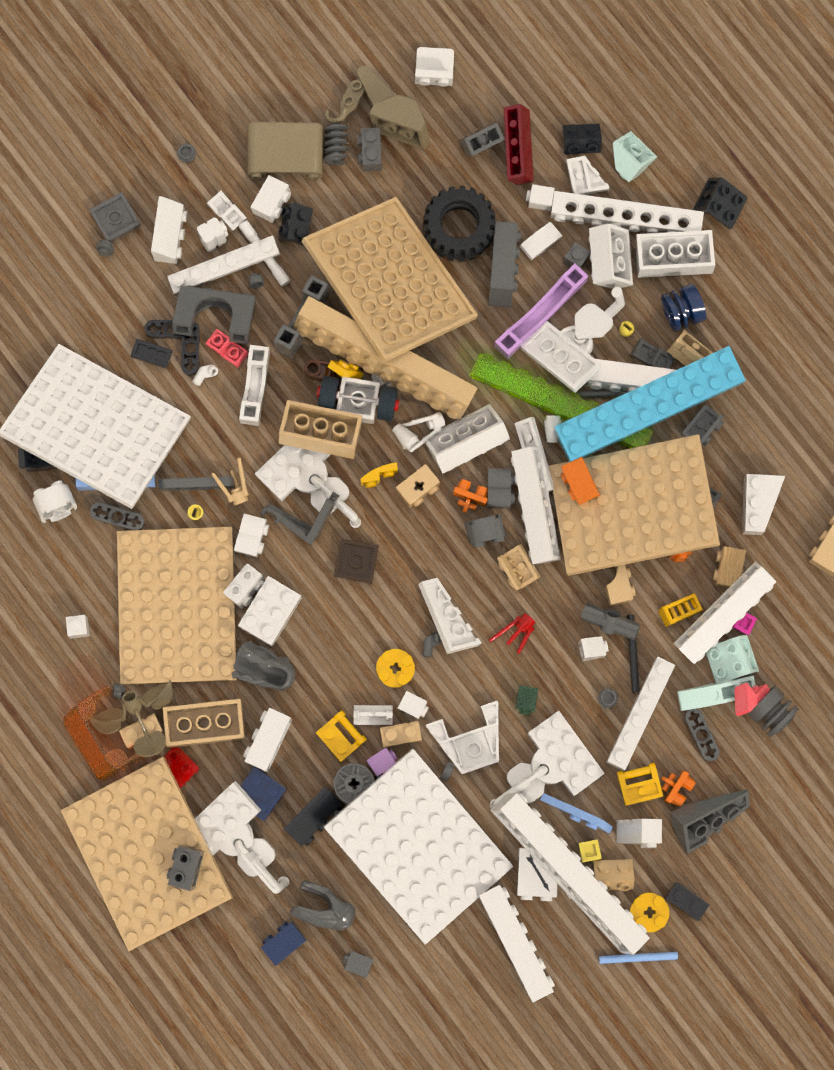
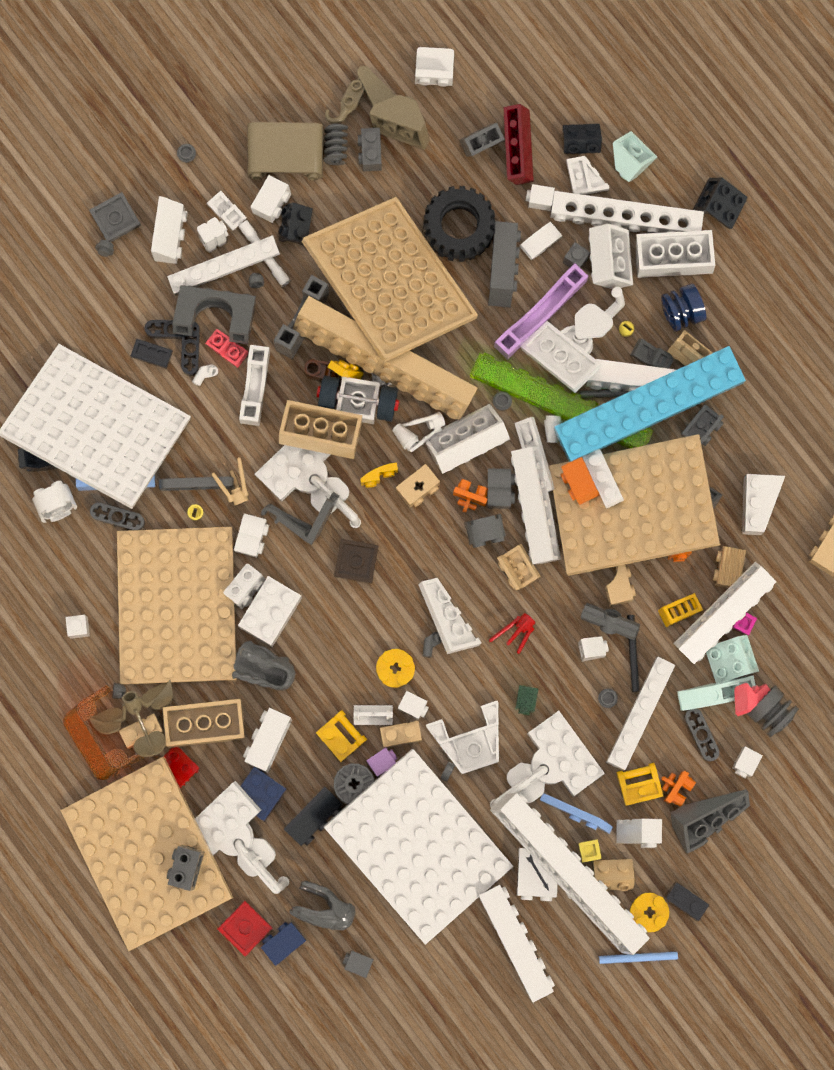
none -> red plate [217,901,273,957]
none -> dark grey plate [493,391,512,411]
none -> white plate [583,449,624,509]
none -> white brick [732,747,763,778]

